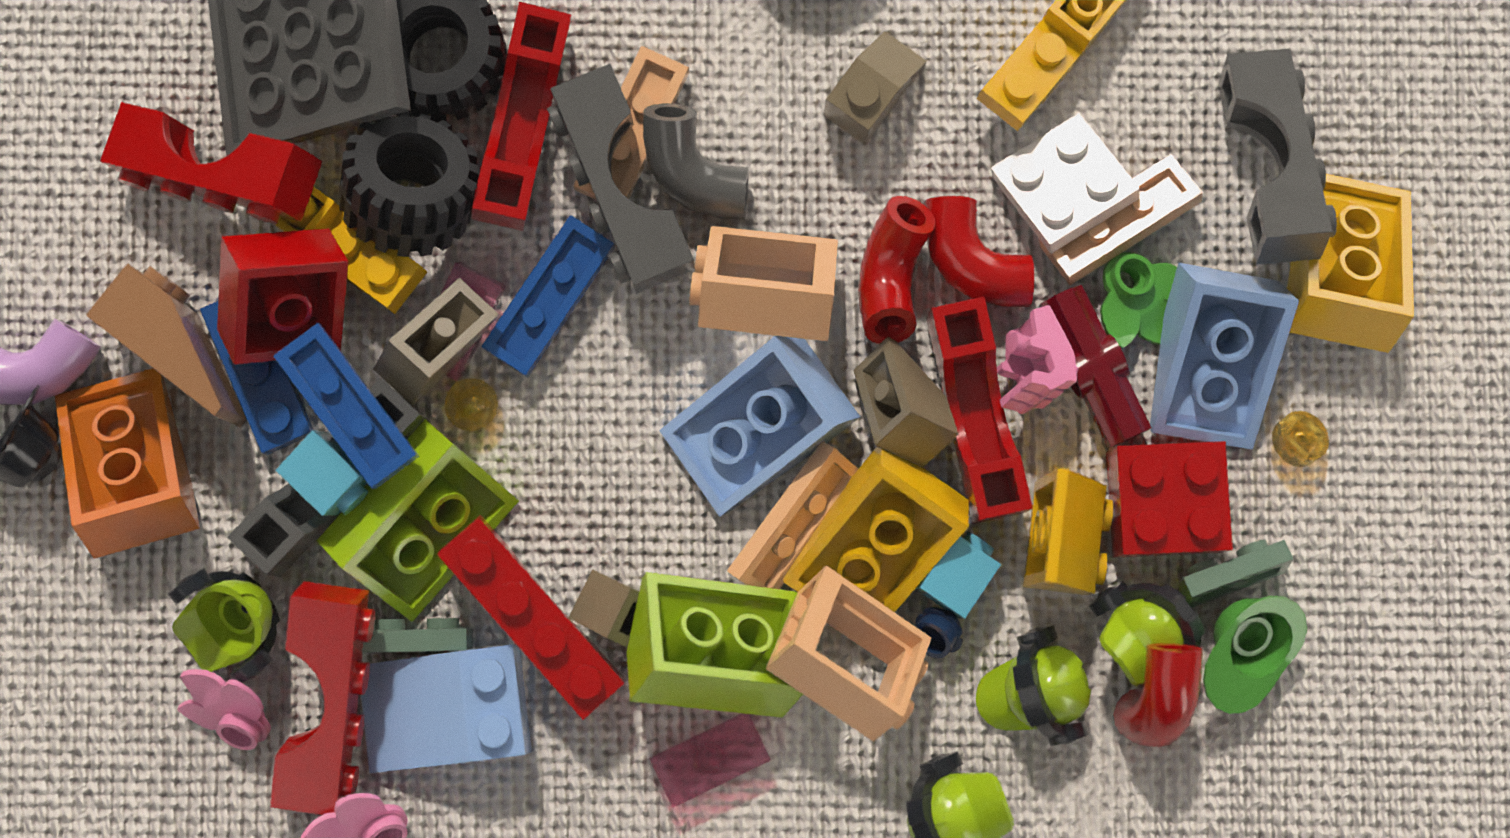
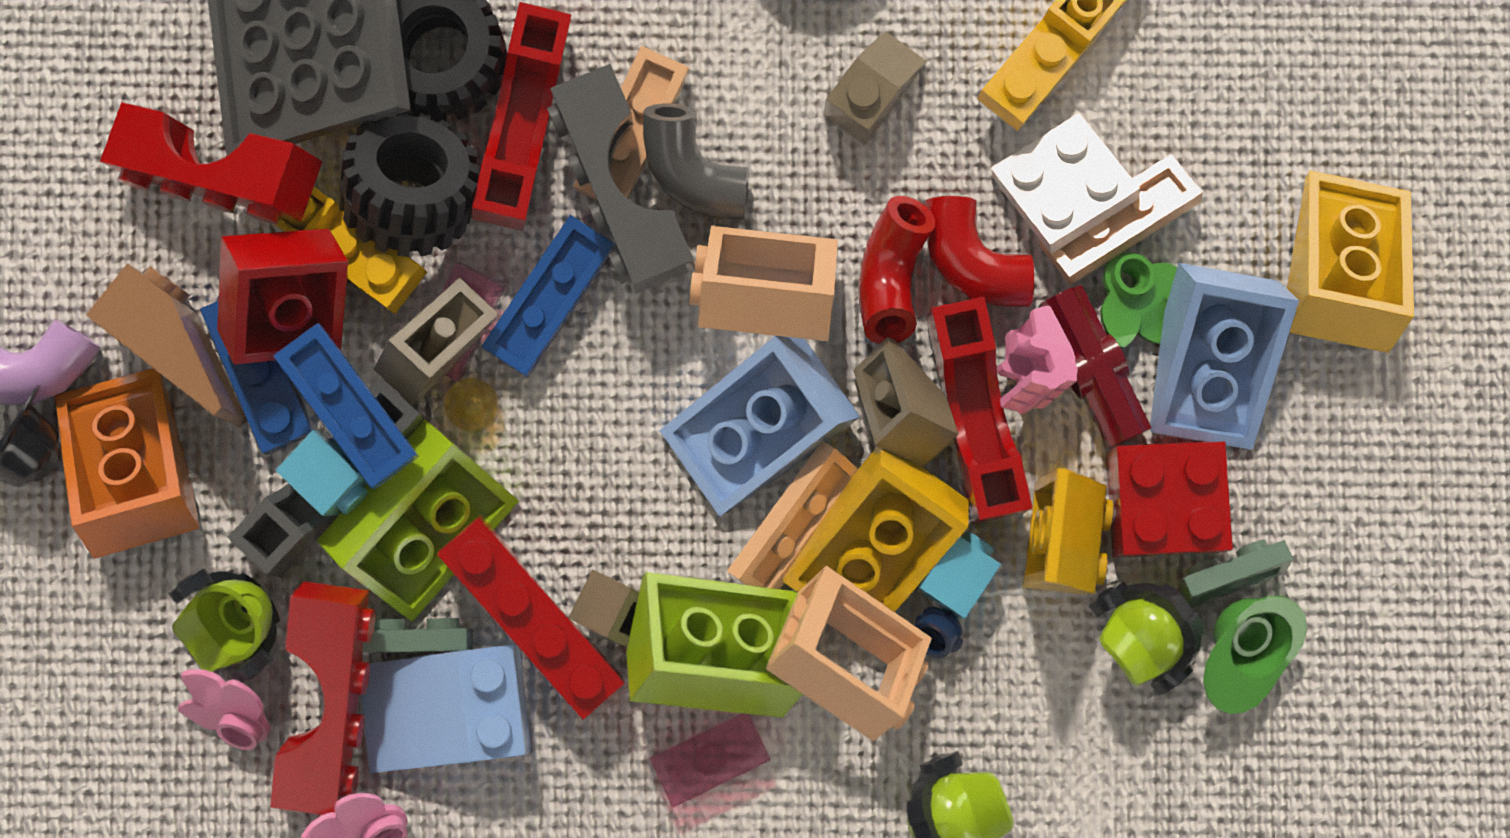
lime cap [975,625,1091,746] -> none
red cylinder [1113,643,1203,747] -> none
dark grey arch [1218,48,1337,264] -> none
clear yellow tile [1272,411,1329,467] -> none

